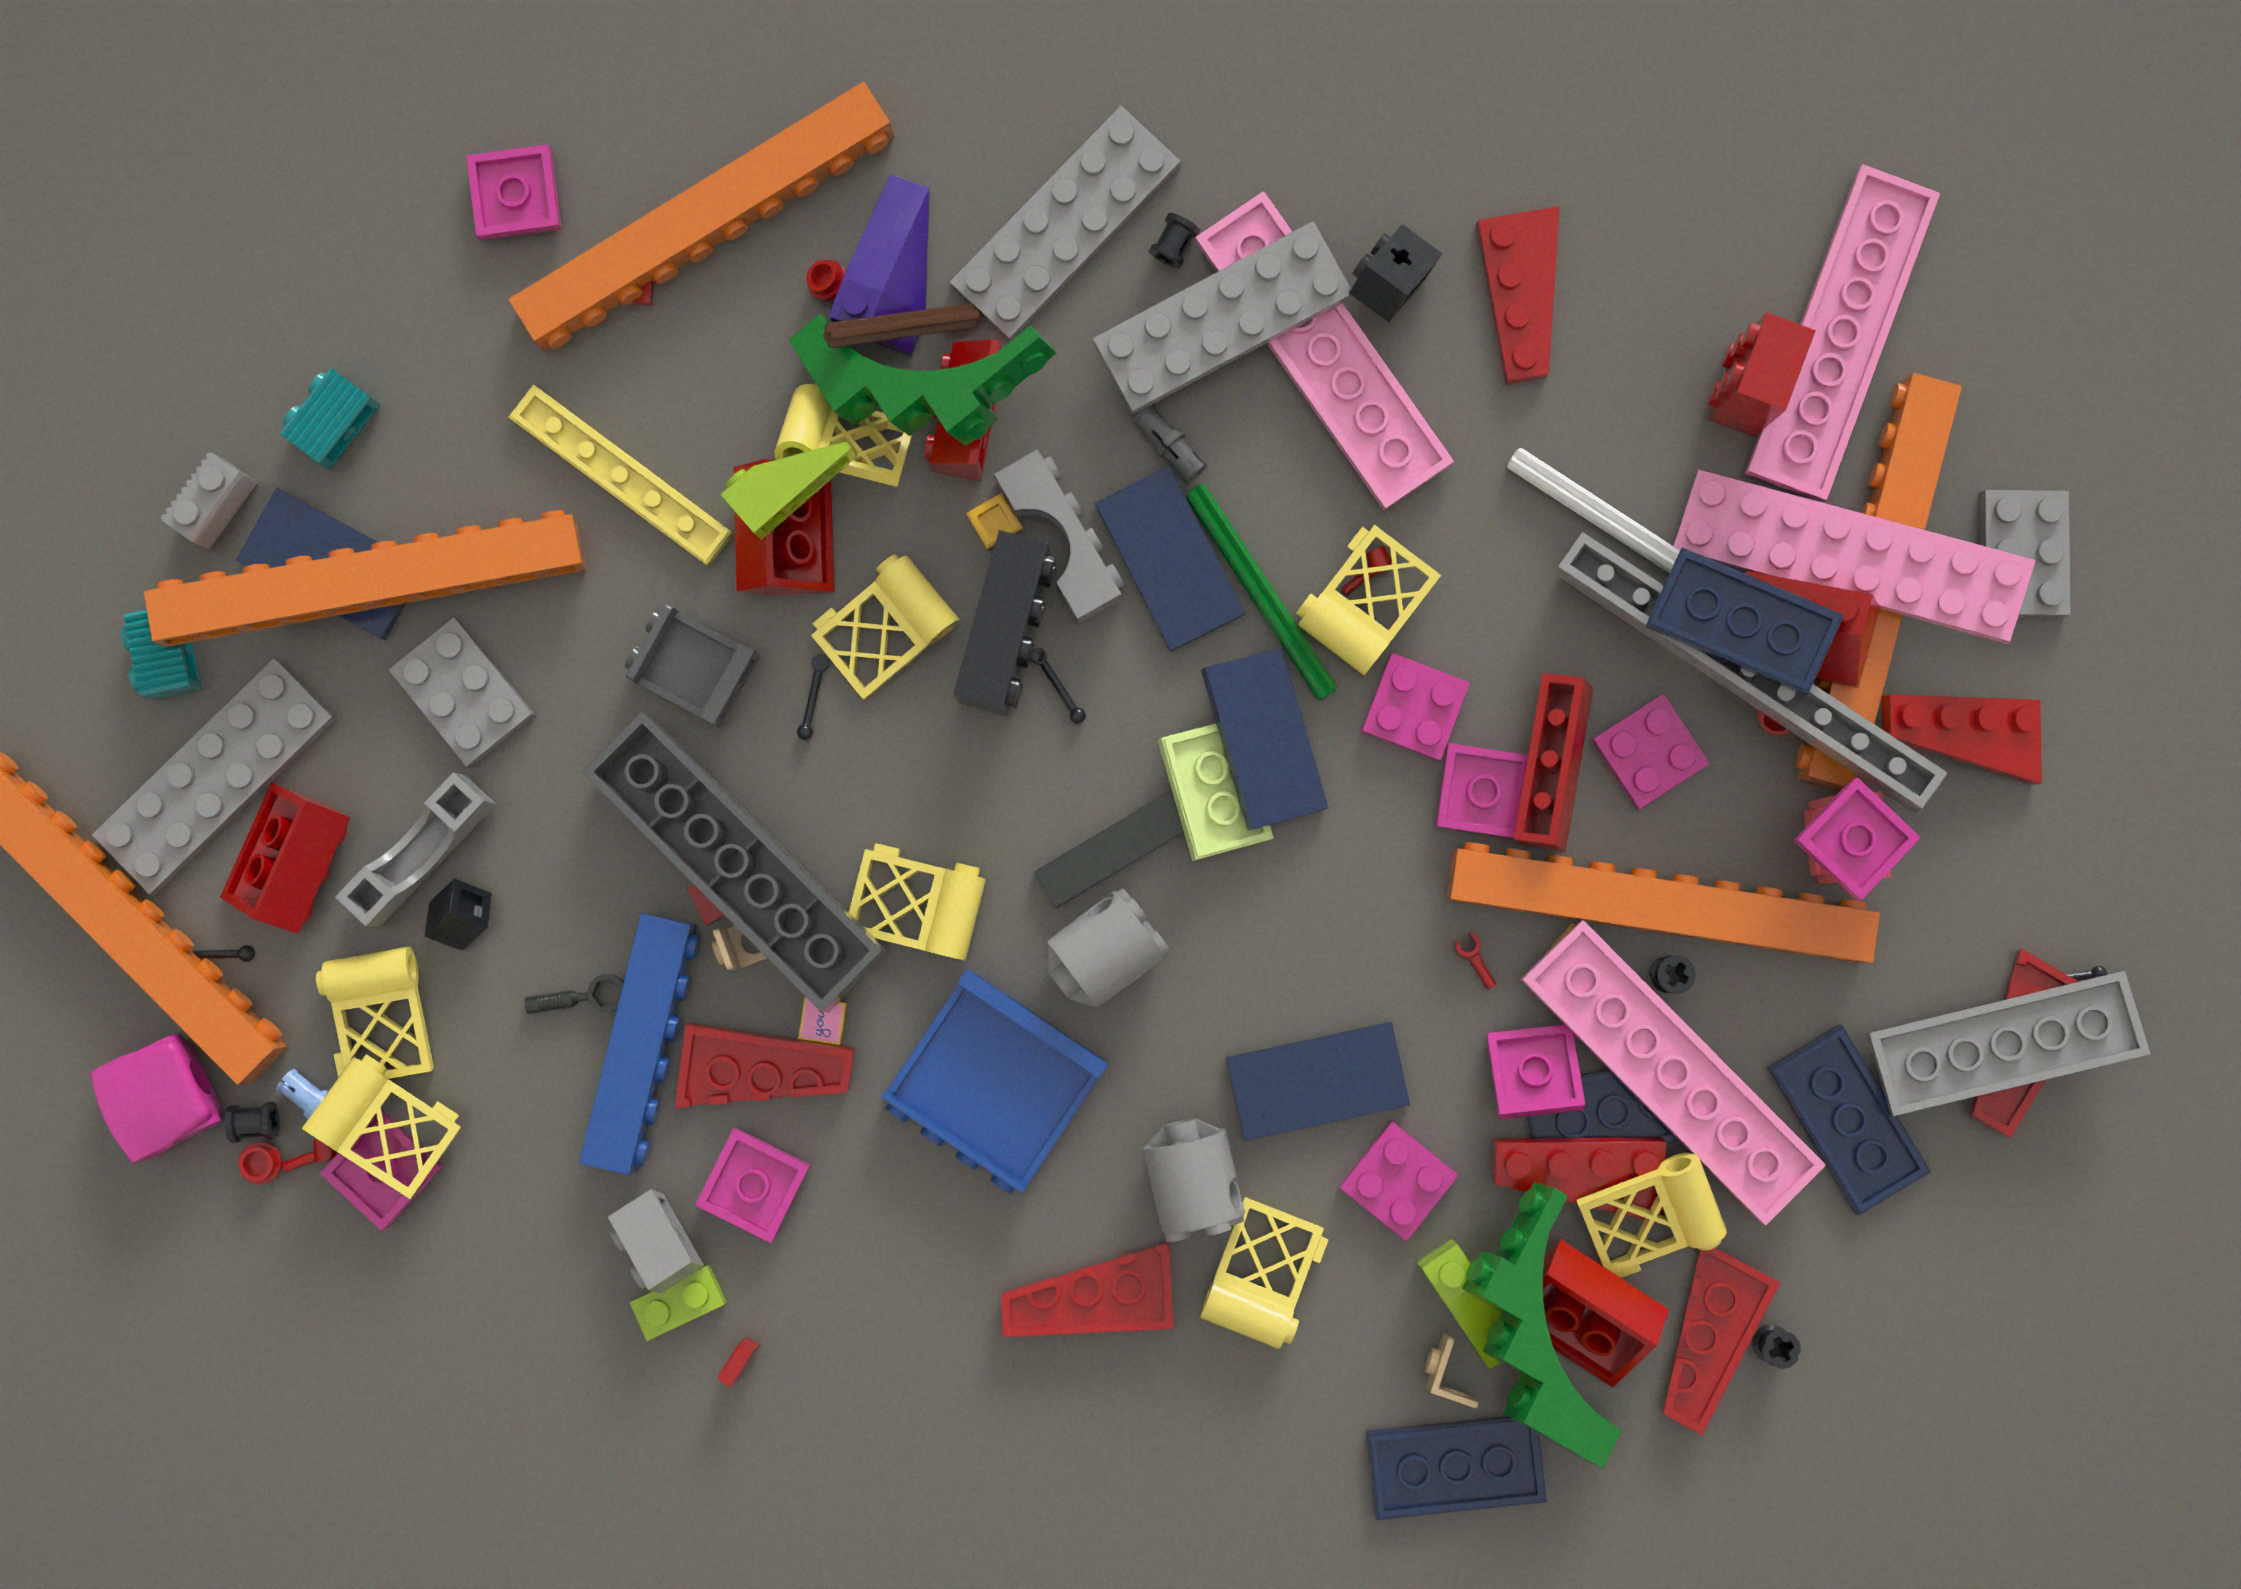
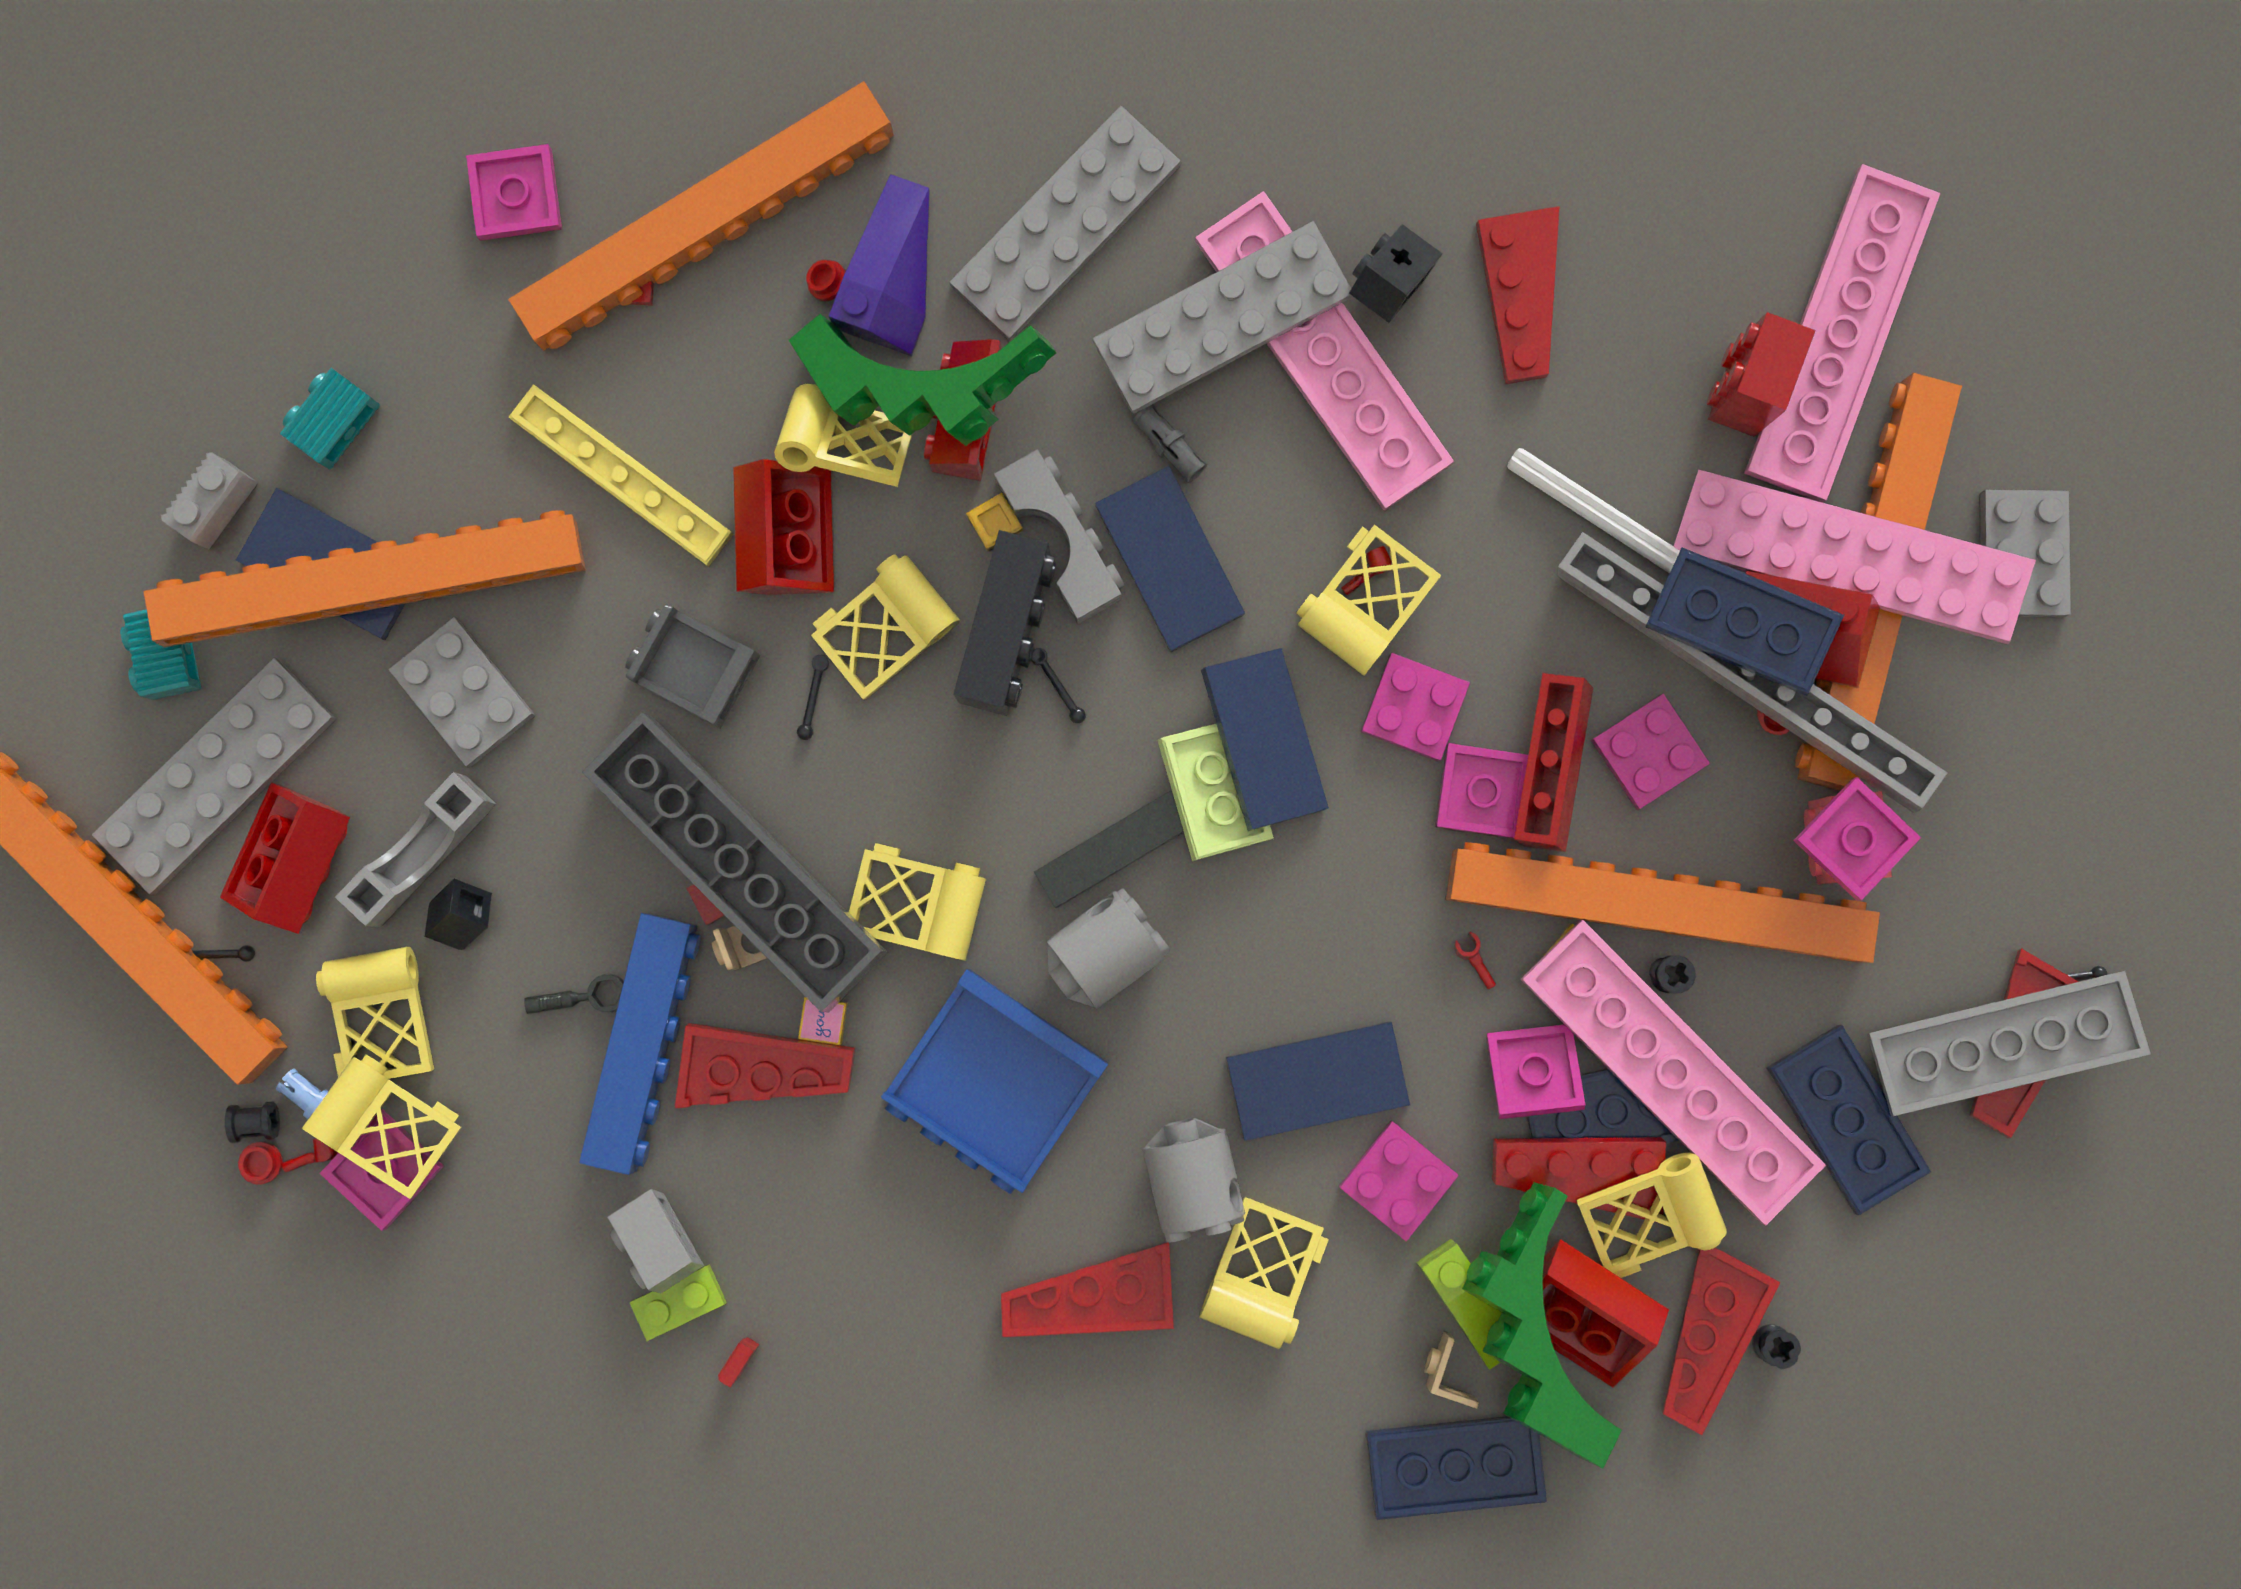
dark pink piece [89,1033,223,1165] -> none
dark pink plate [695,1127,811,1243] -> none
lime slope [720,441,857,540] -> none
reddish brown axle [823,303,980,348] -> none
black bush [1148,213,1200,269] -> none
green axle [1186,483,1337,700] -> none
red wing [1881,694,2042,785] -> none

